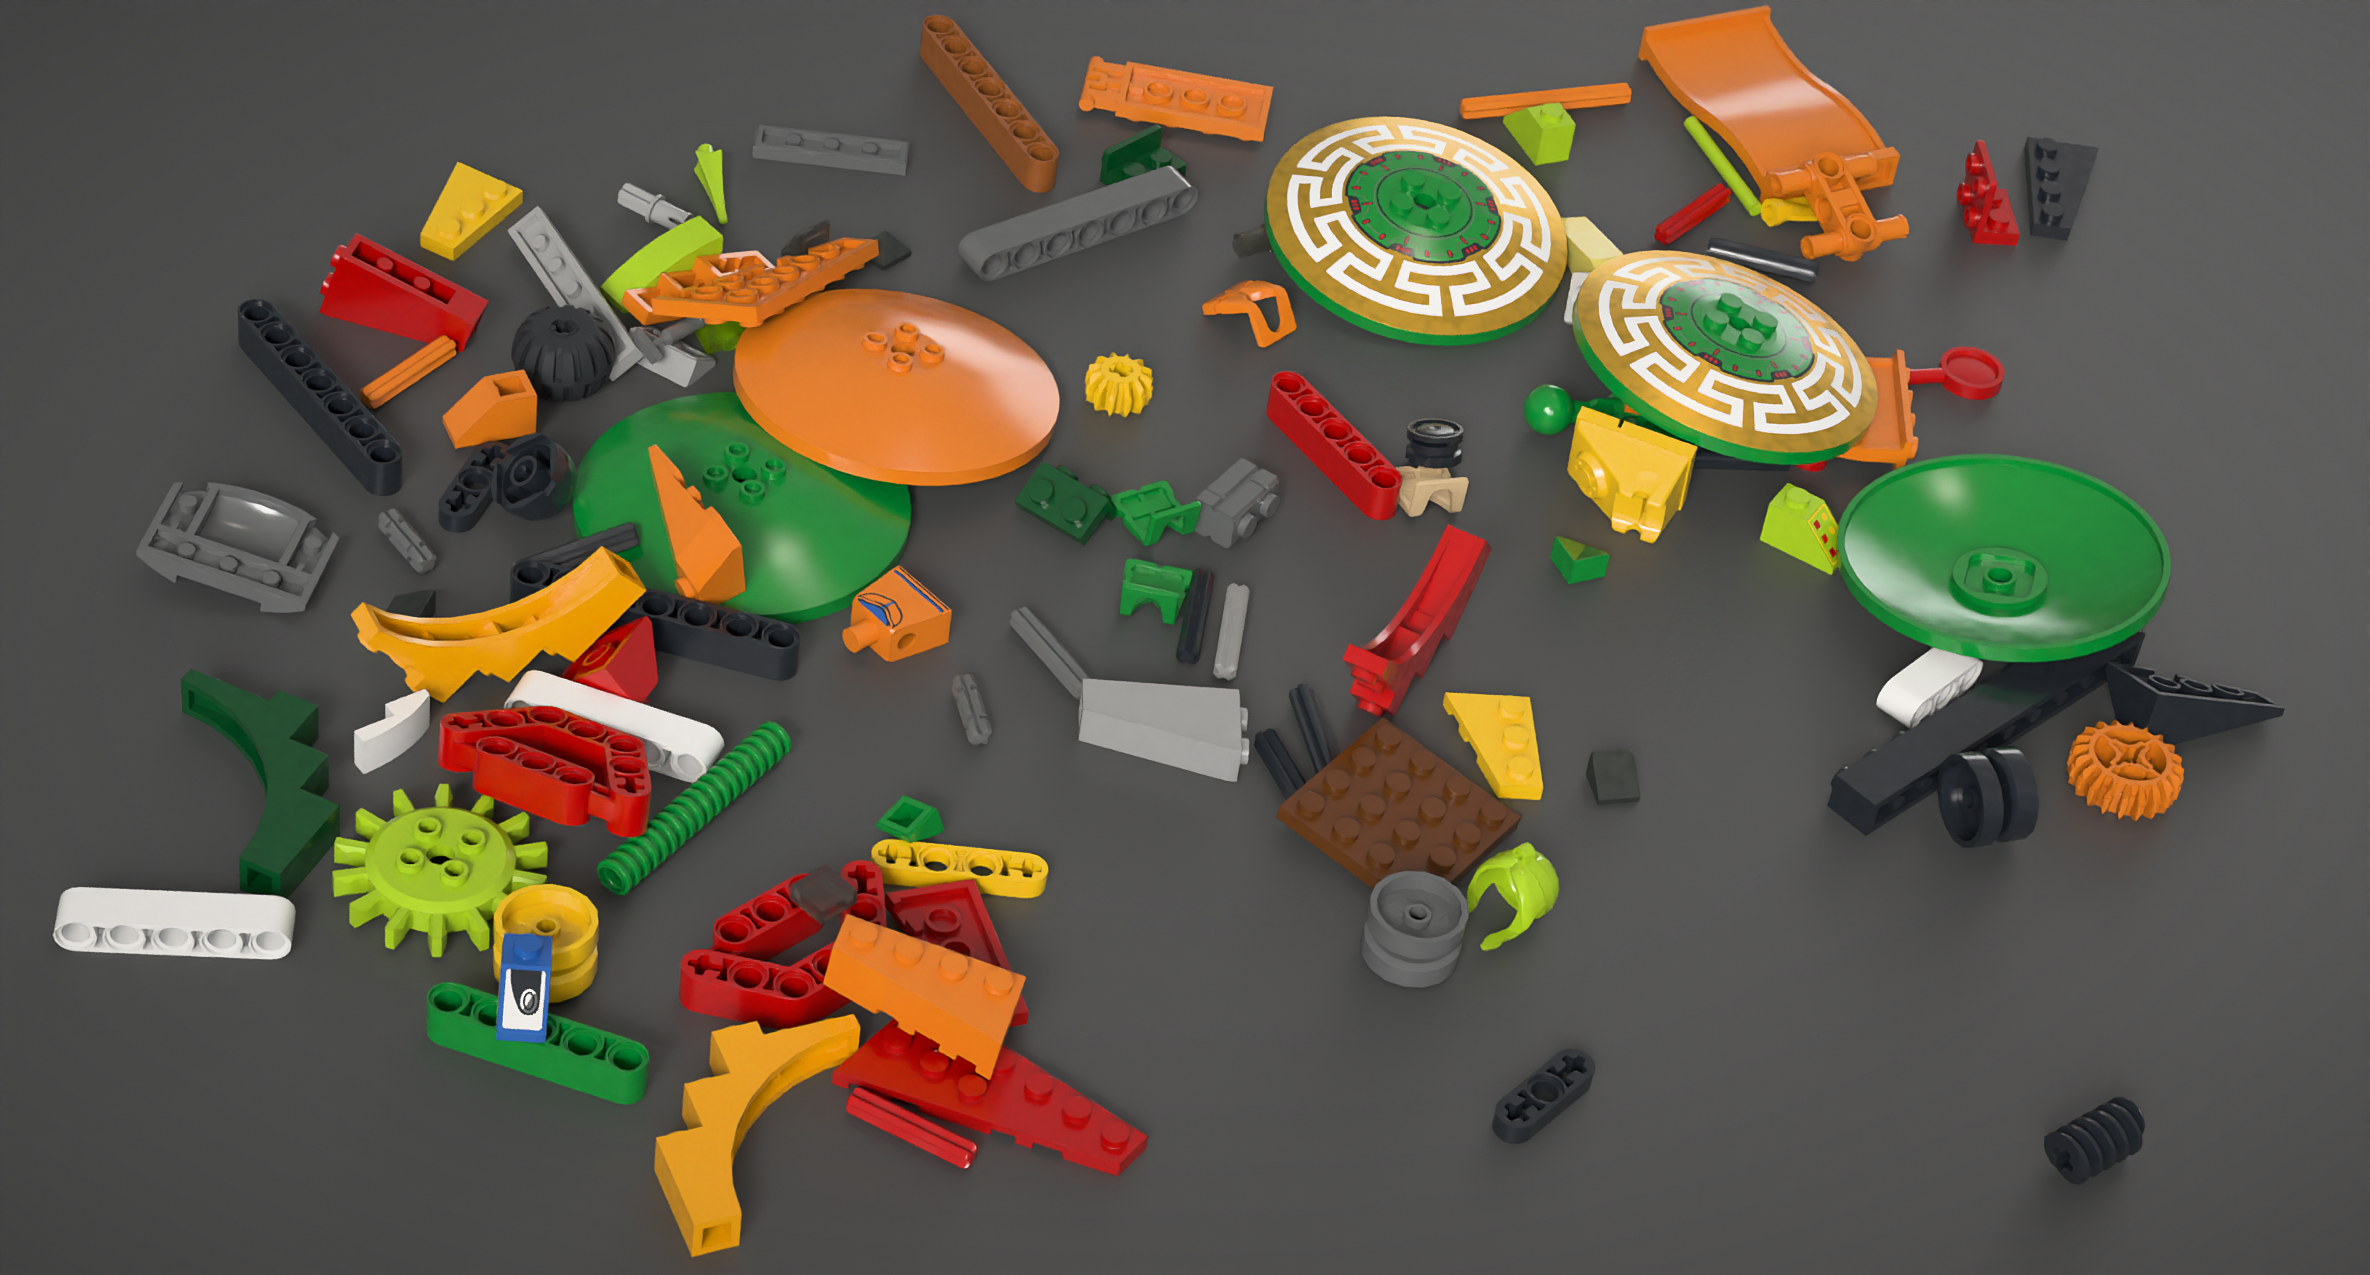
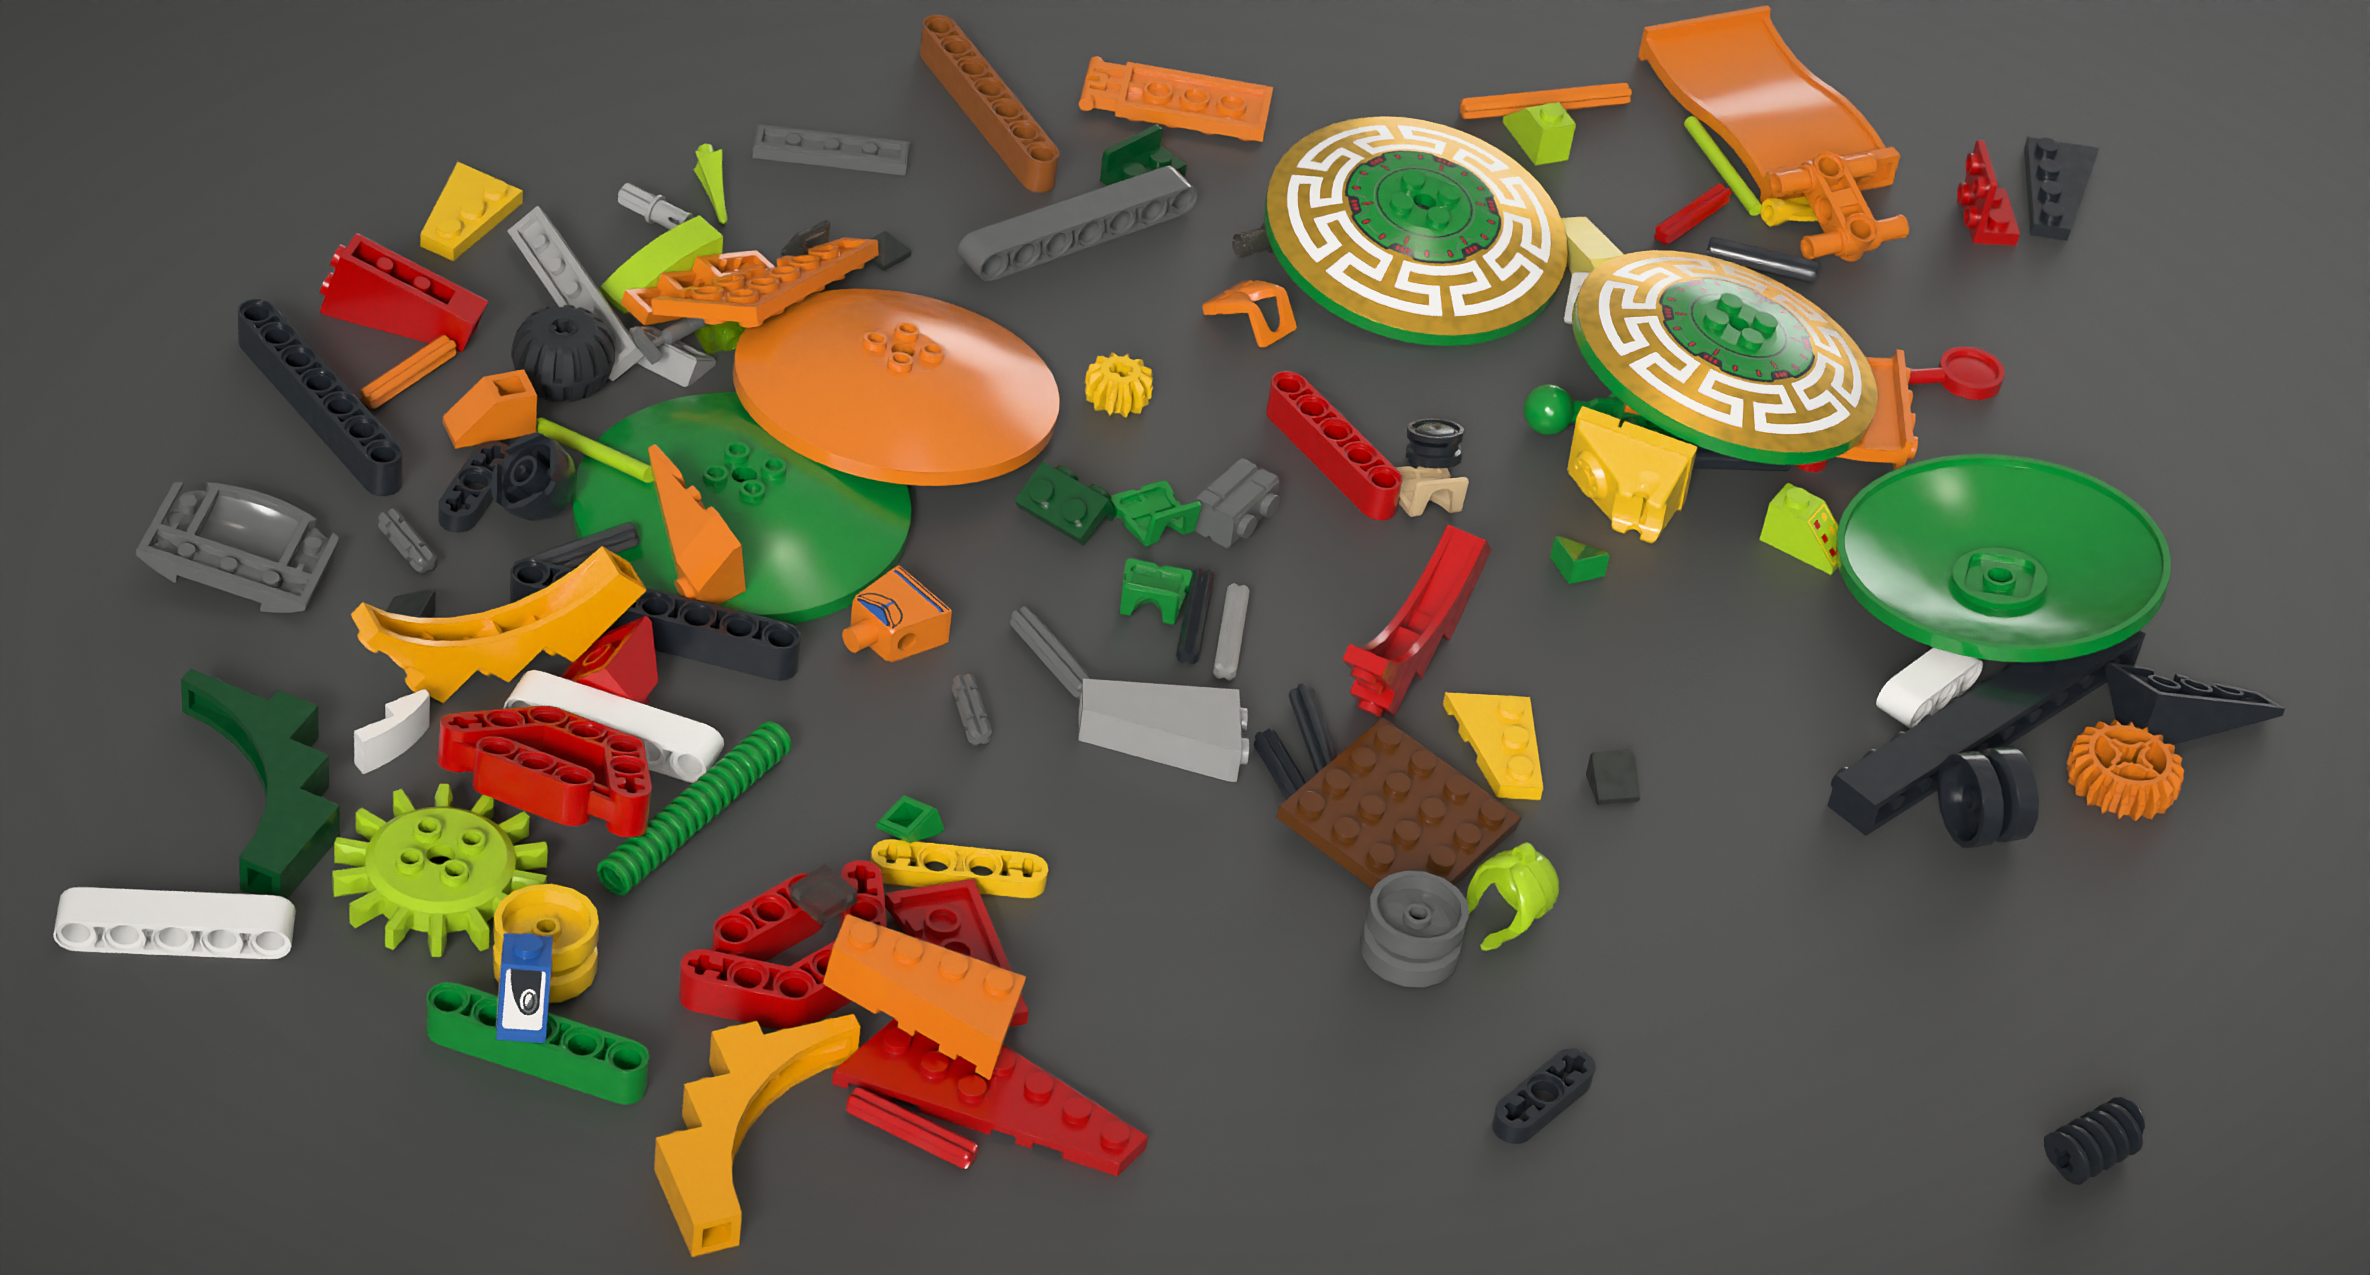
none -> lime bar [536,417,653,483]

